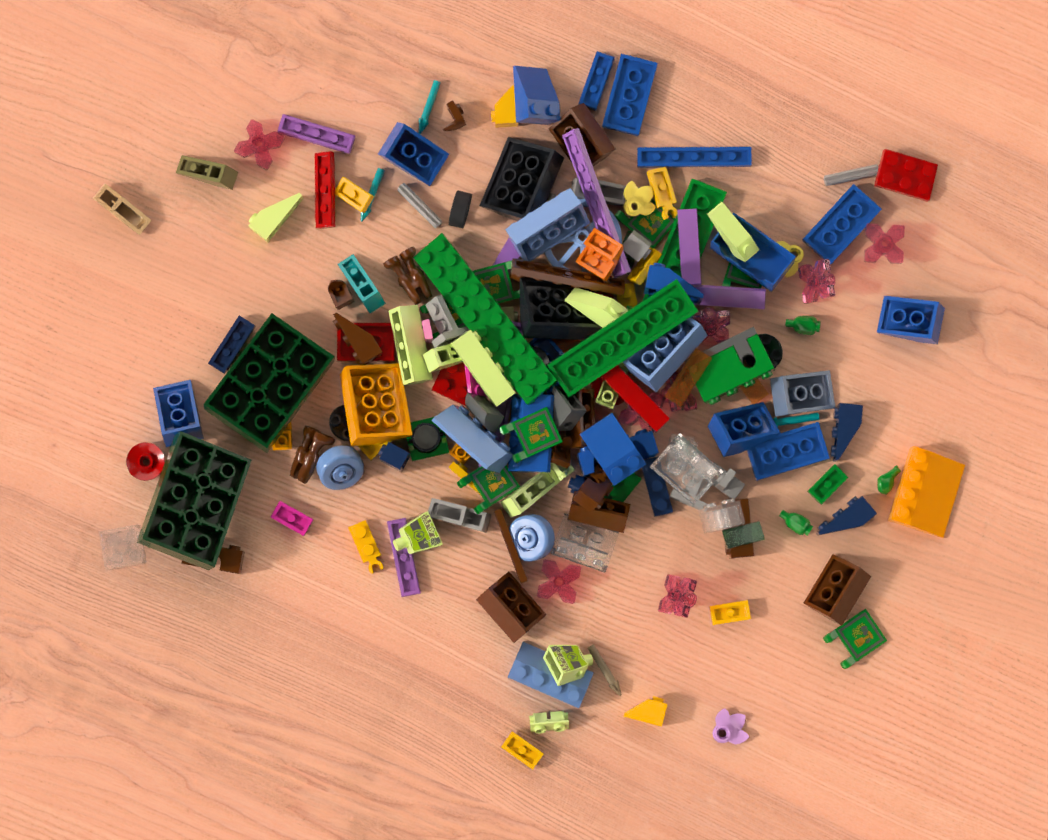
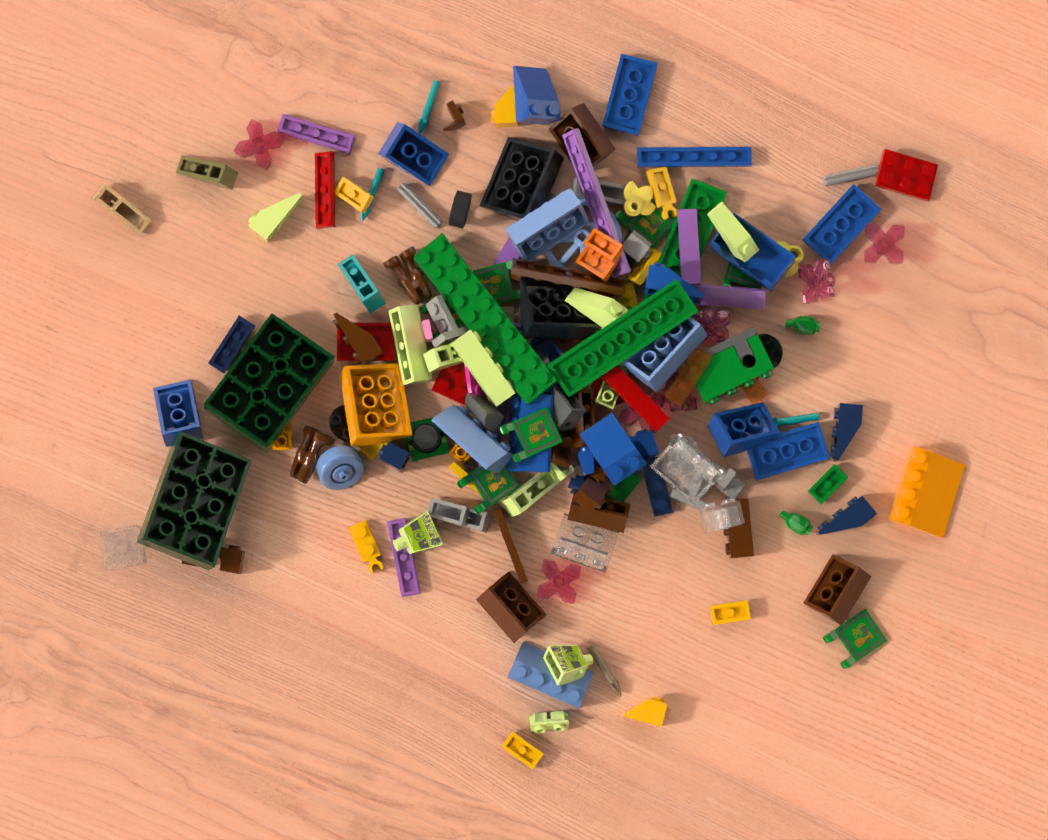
red dish [126,442,165,481] -> none
dark pink plate [271,501,313,536] -> none
reddish brown plate [328,280,355,310] -> none
medium blue wheel [509,514,555,561] -> none
blue tile [578,51,615,111] -> none
clear pink plant [658,574,697,618] -> none
lavender plate [712,708,749,745] -> none
clear green slope [722,521,765,549] -> none
sand blue slope [770,370,835,417] -> none
blue slope [877,296,945,345] -> none
green animal [877,465,901,495] -> none

